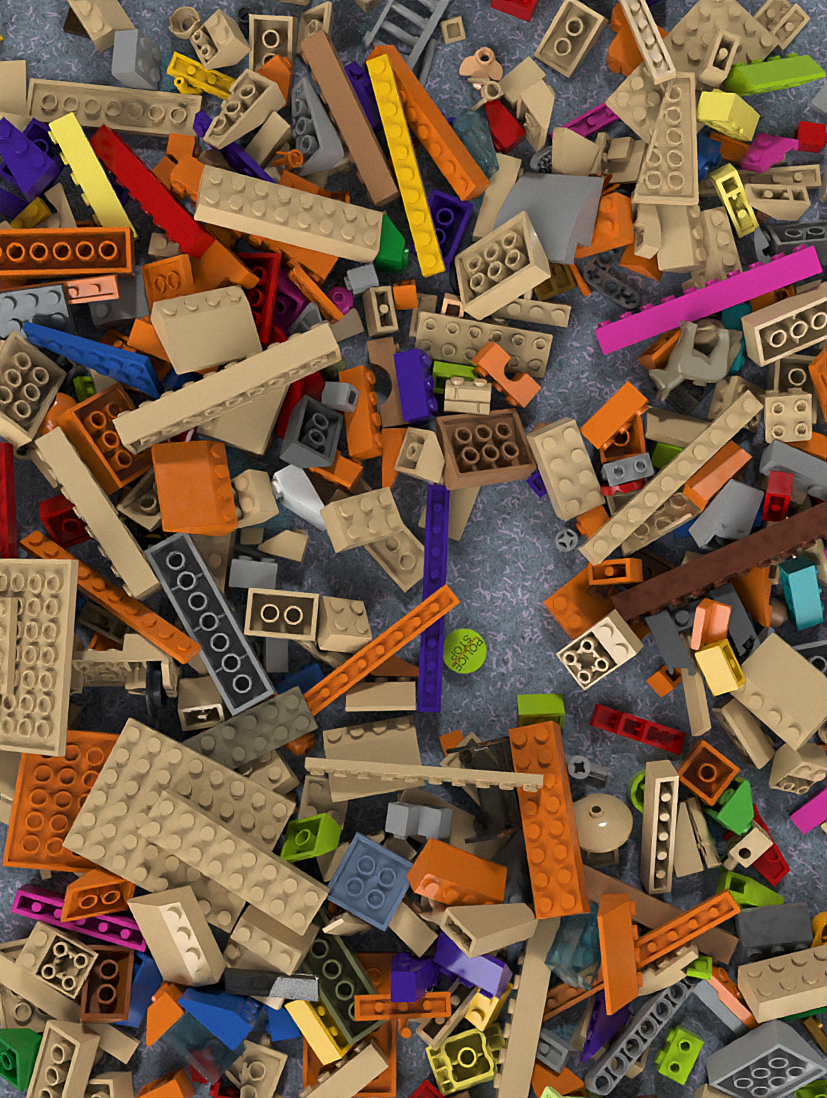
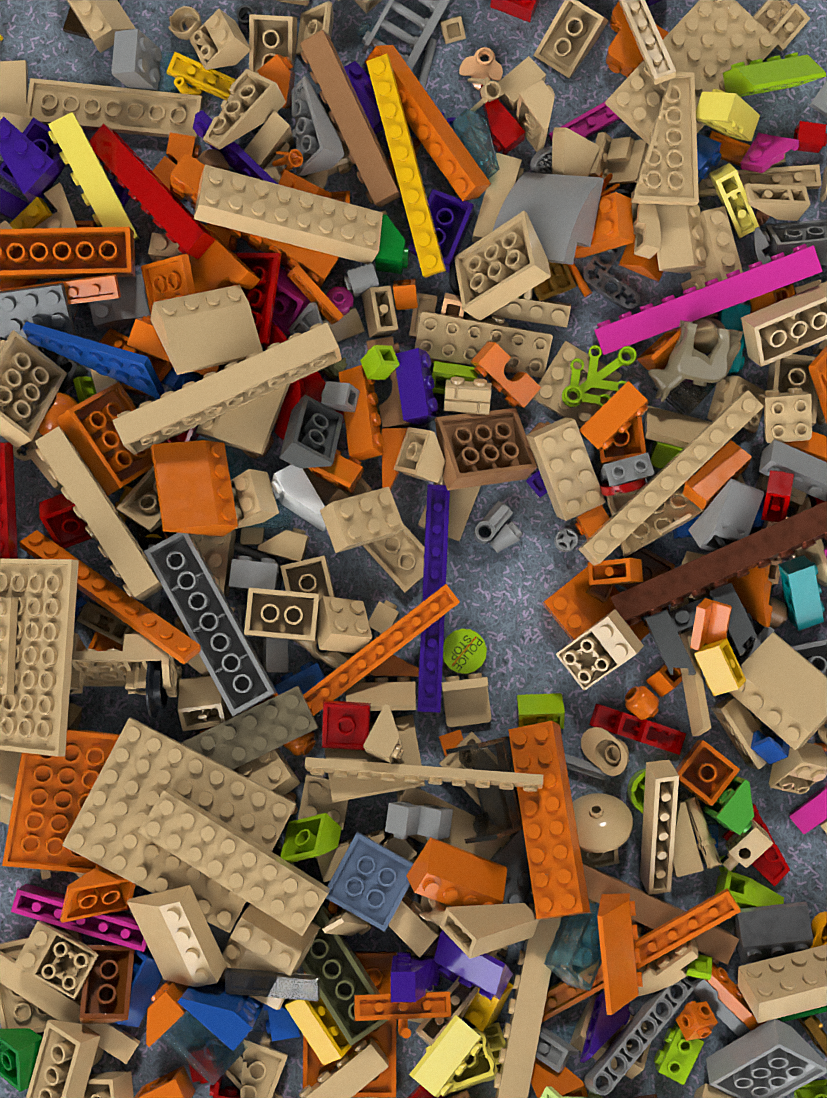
light grey wheel [566,755,591,779] -> none
tan brick [697,28,741,89] -> none
none -> tan brick [280,555,336,601]
none -> red tile [322,700,371,751]
none -> lime brick [360,345,400,380]
none -> tan slope [363,704,404,764]
none -> tan brick [368,600,400,634]
none -> light yellow slope [409,1015,483,1098]
none -> tan bracket [442,673,491,727]
none -> light grey piece [473,501,513,544]
none -> light grey cone [490,521,523,553]
none -> tan plate [532,341,622,428]
none -> lime plant [562,345,637,408]
none -> tan piece [581,727,630,776]
none -> orange head [625,686,659,720]
none -> orange brick [675,1001,718,1041]
none -> blue panel [751,730,790,765]

